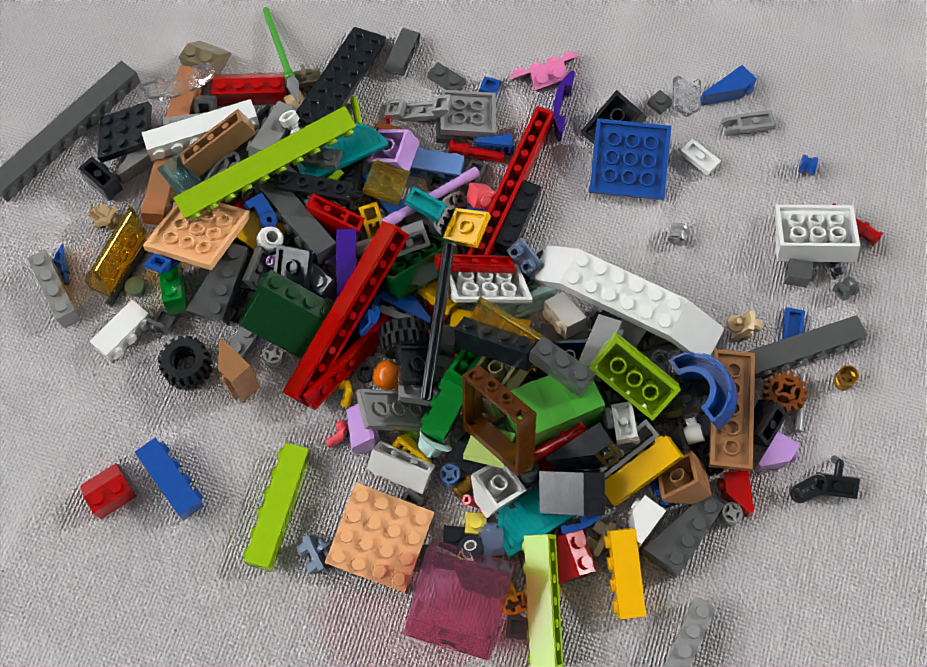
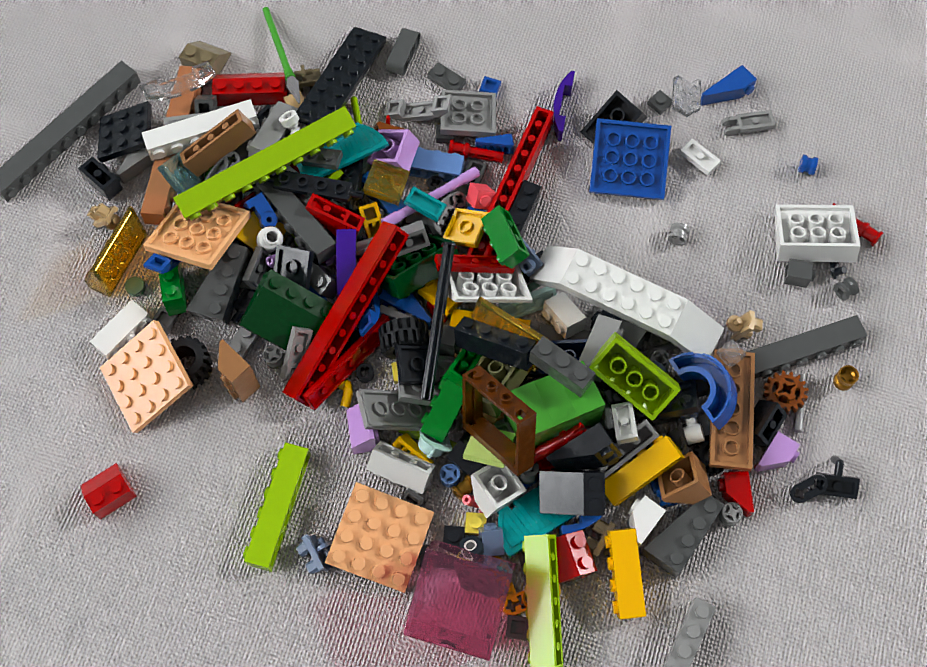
light grey brick [27,250,82,328] -> none
blue hand [54,244,70,285] -> none
black bar [106,240,148,307] -> none
blue brick [135,438,204,521] -> none
coral arm [325,419,349,448] -> none
orange hair [372,360,398,391] -> none
bright pink bracket [510,51,580,90] -> none
blue tile [781,307,805,340] -> none
none -> light nougat plate [100,320,193,433]
none -> light grey hinge [280,326,313,381]
none -> green brick [481,205,530,269]
none -> clear plate [716,339,746,368]

